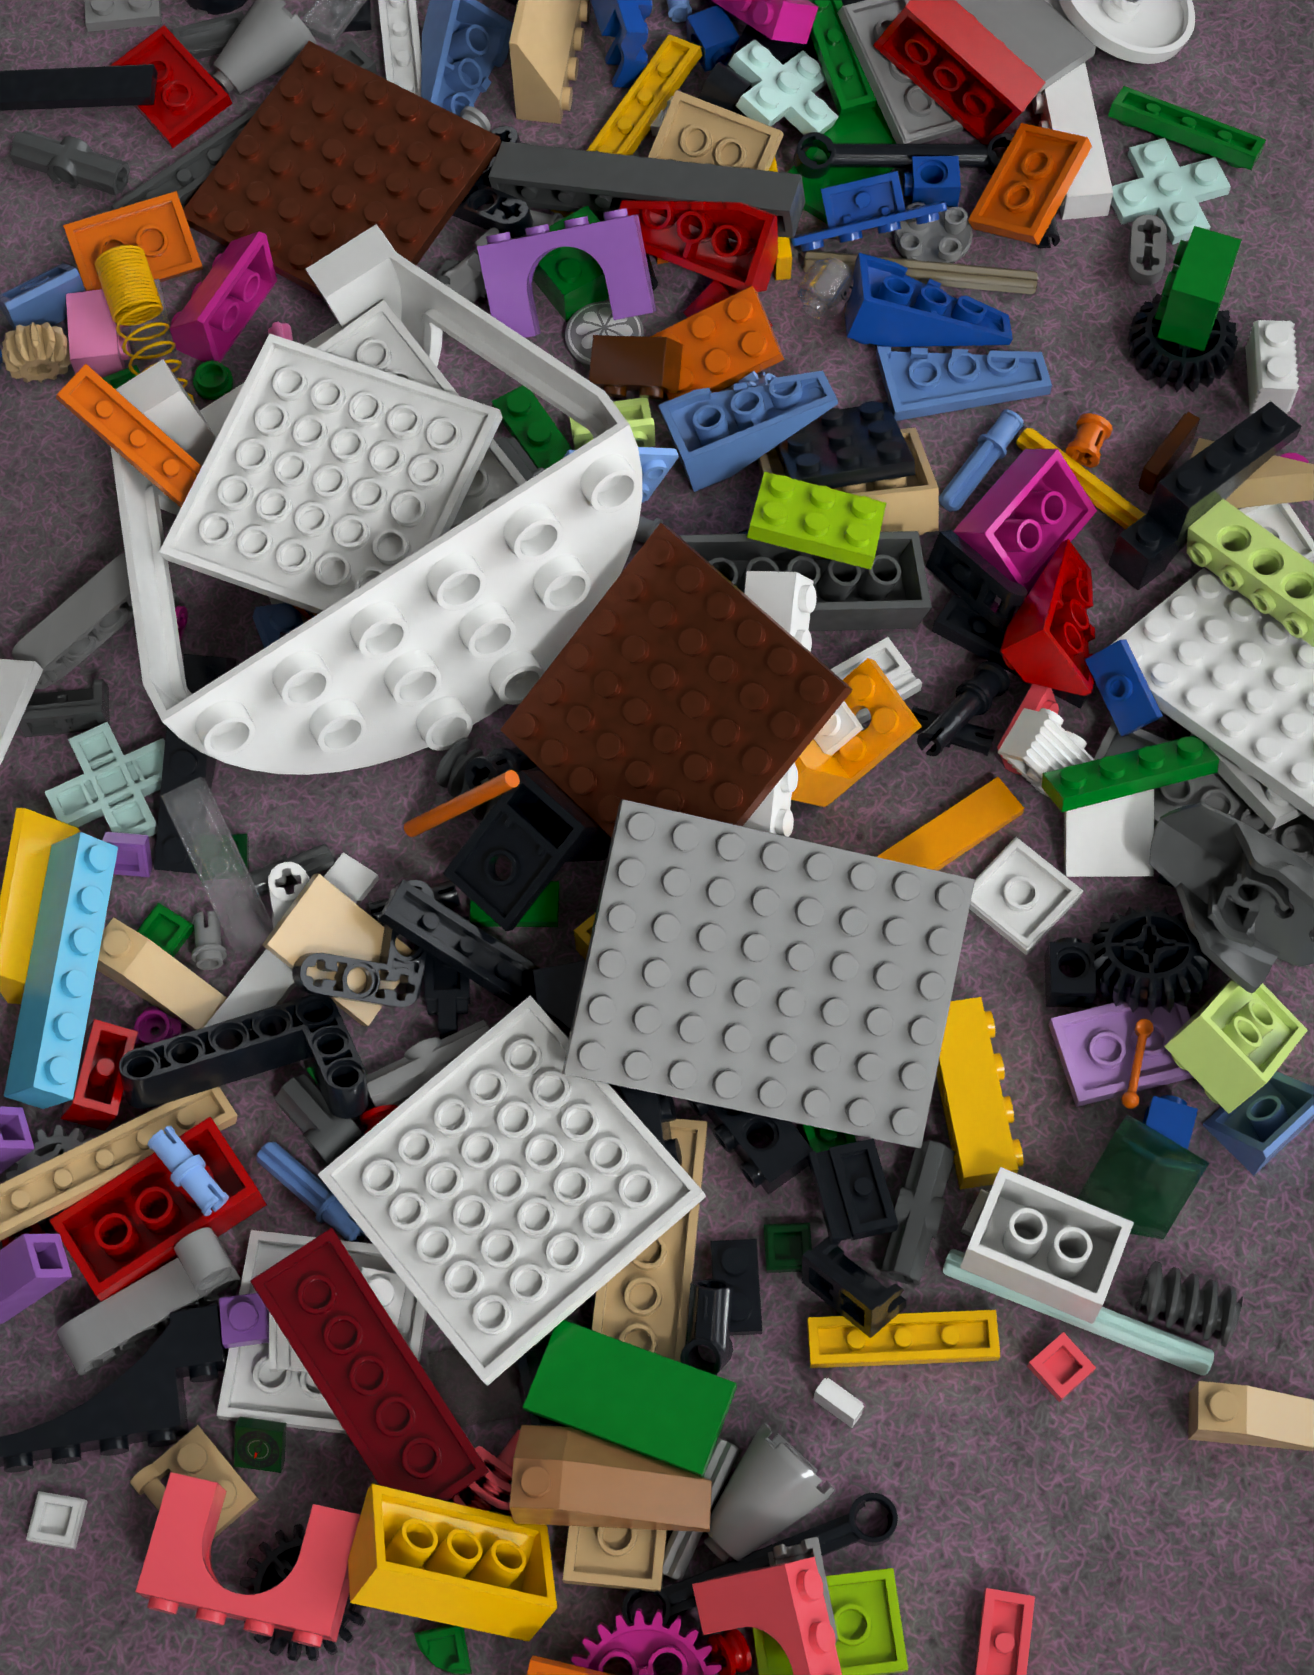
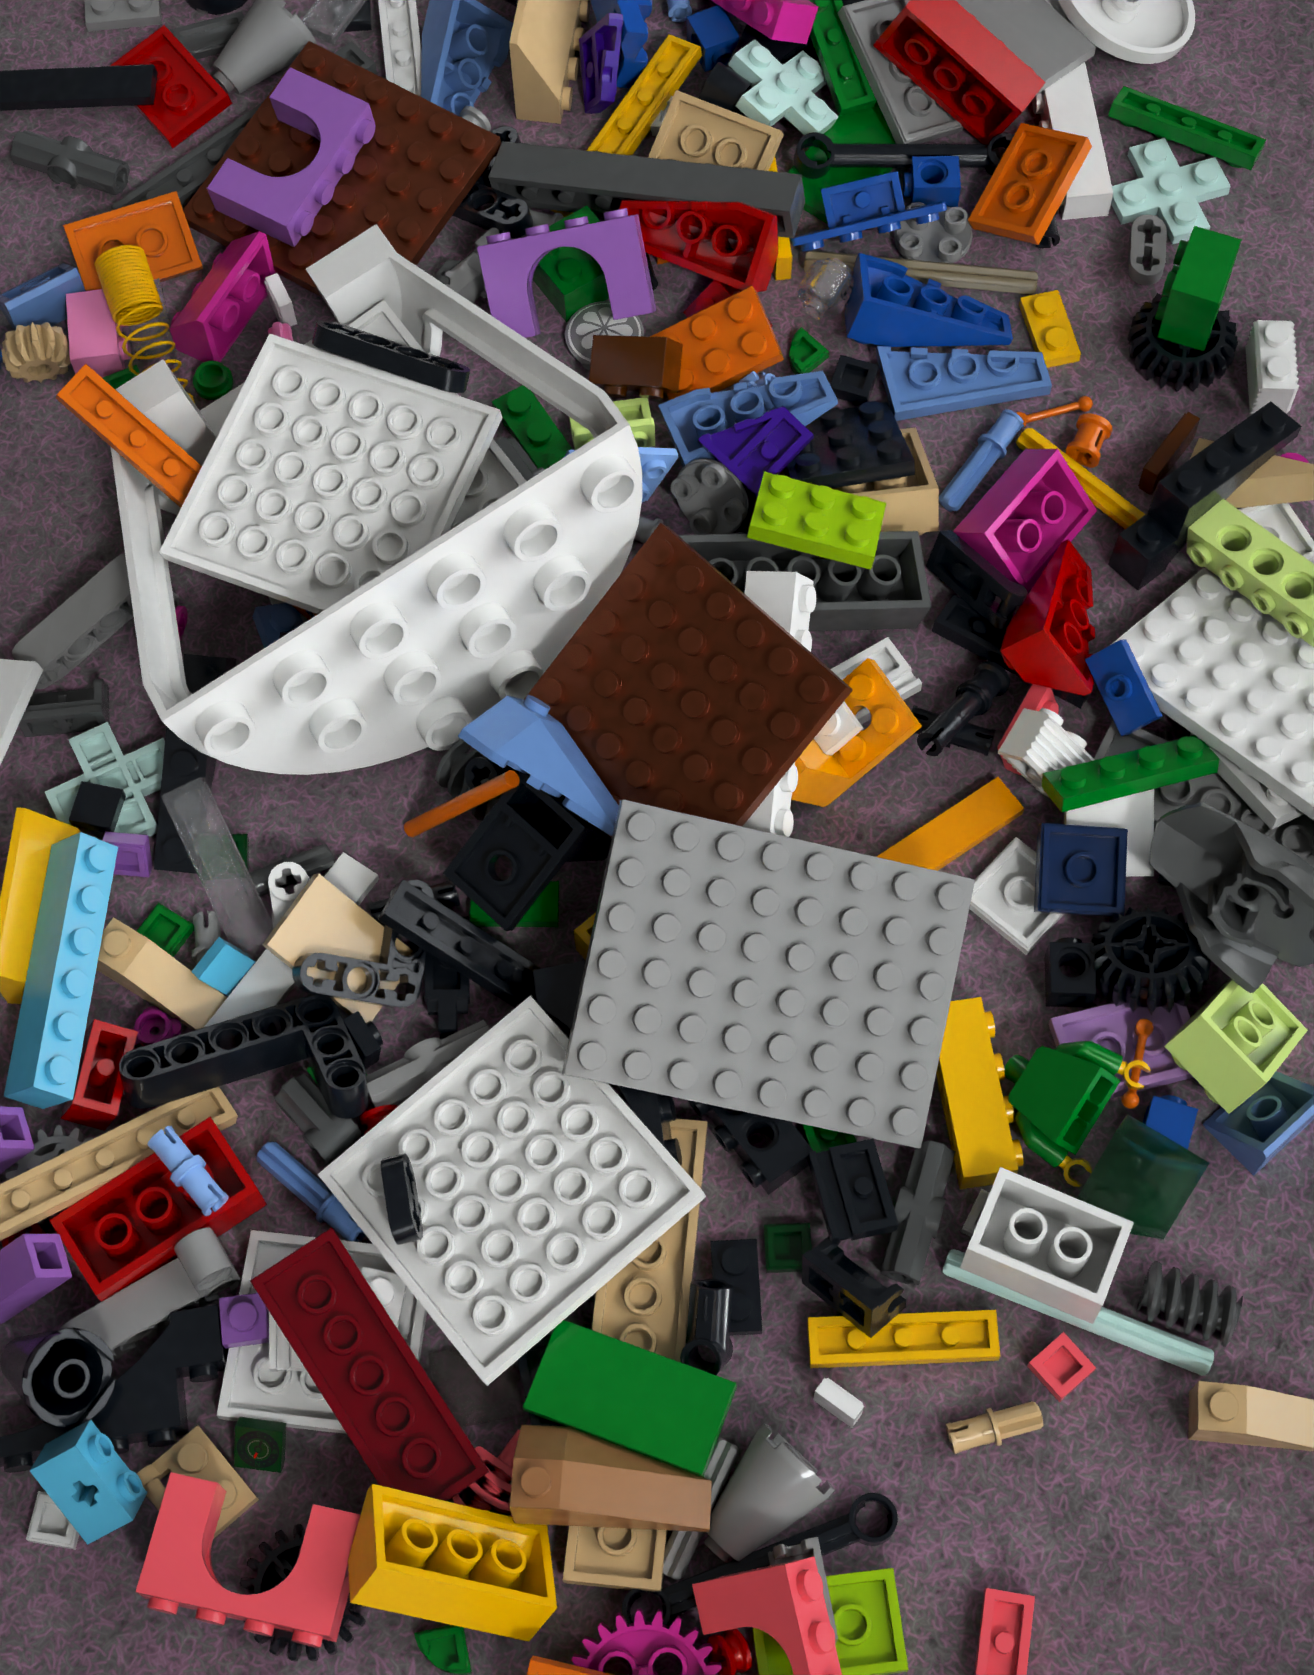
none -> black cone [0,1328,115,1427]
none -> medium azure brick [30,1419,148,1545]
none -> black tile [69,781,126,833]
none -> medium azure tile [191,937,255,996]
none -> medium lavender arch [207,67,376,248]
none -> white tile [264,273,297,326]
none -> black beam [312,320,471,393]
none -> black plate [343,1011,383,1069]
none -> black beam [381,1153,423,1245]
none -> medium blue wedge [458,695,619,836]
none -> dark purple wing [579,13,623,114]
none -> light grey dish [671,459,749,535]
none -> dark purple wing [698,406,814,497]
none -> green tile [789,327,829,375]
none -> black plate [830,355,879,405]
none -> tan axle [945,1401,1043,1454]
none -> green torso [1004,1041,1151,1187]
none -> orange hinge [1016,396,1093,427]
none -> yellow plate [1019,290,1081,368]
none -> dark blue tile [1034,823,1128,917]

